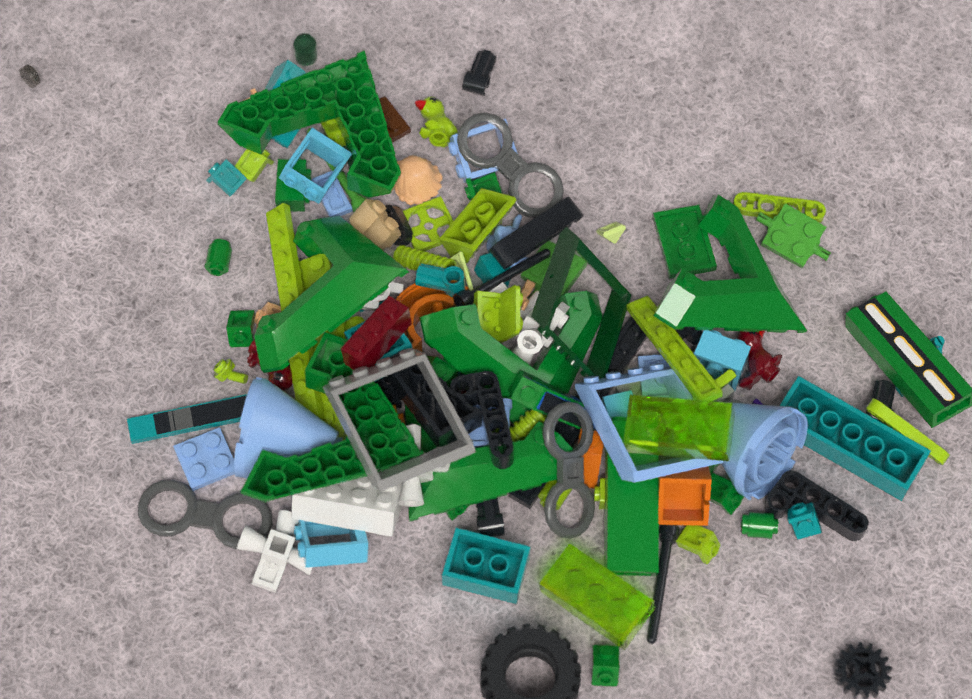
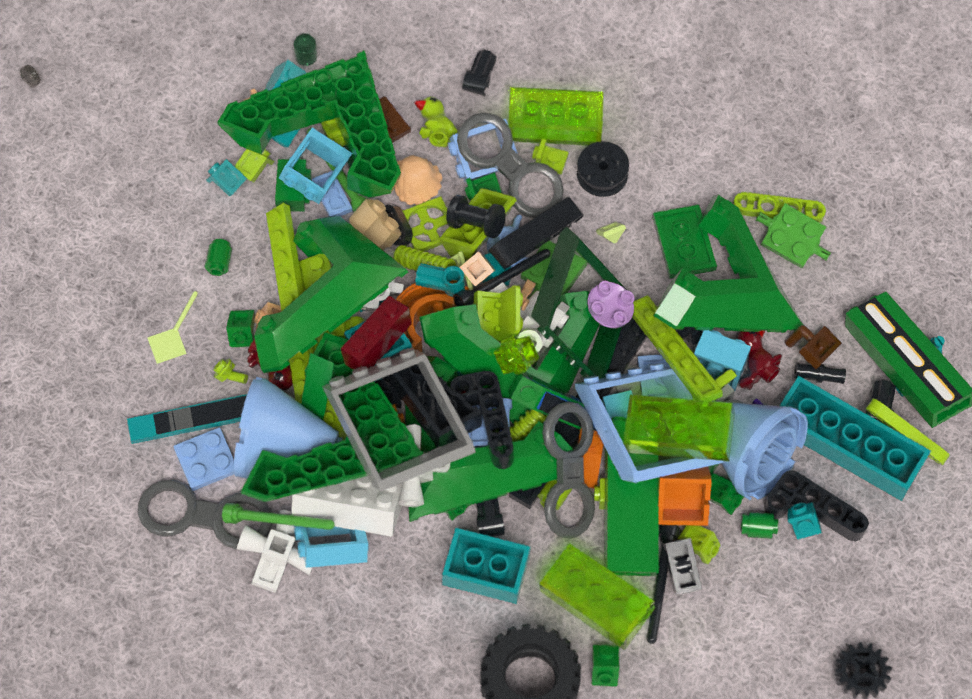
none -> yellowish green piece [148,291,198,364]
none -> bright green piece [222,503,335,530]
none -> green sticker [301,353,334,420]
none -> black piece [446,195,506,238]
none -> light nougat brick [459,252,496,286]
none -> clear neon green brick [494,336,539,375]
none -> clear neon green brick [508,87,604,146]
none -> lime bracket [532,138,569,175]
none -> black wheel [577,141,629,197]
none -> lavender dish [587,280,635,328]
none -> brick [662,537,702,595]
none -> reddish brown plate [785,325,842,369]
none -> black pin [794,362,846,384]

